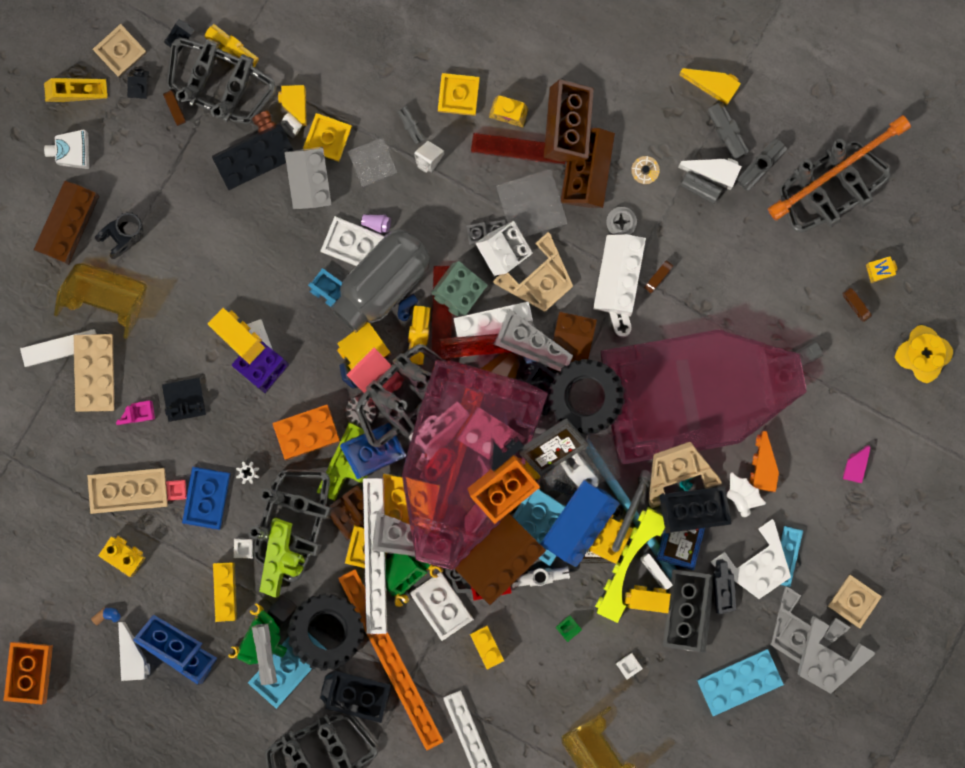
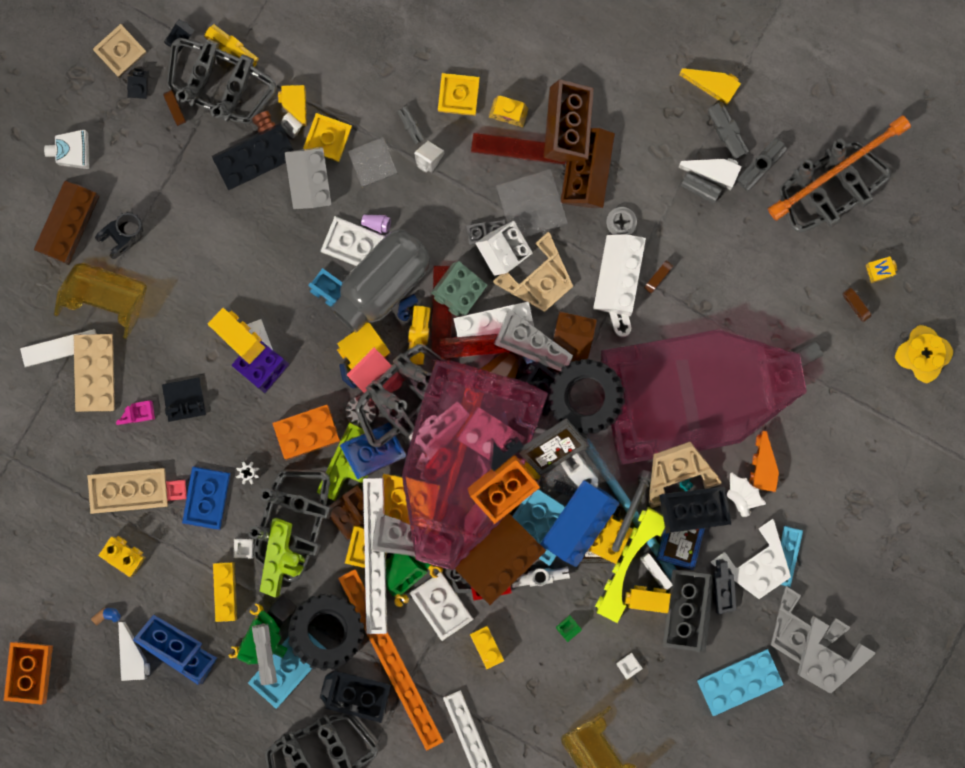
yellow slope [44,78,107,102] -> none
tan piece [631,156,660,184] -> none
tan tile [828,575,882,628] -> none
dark pink slope [843,445,870,483] -> none

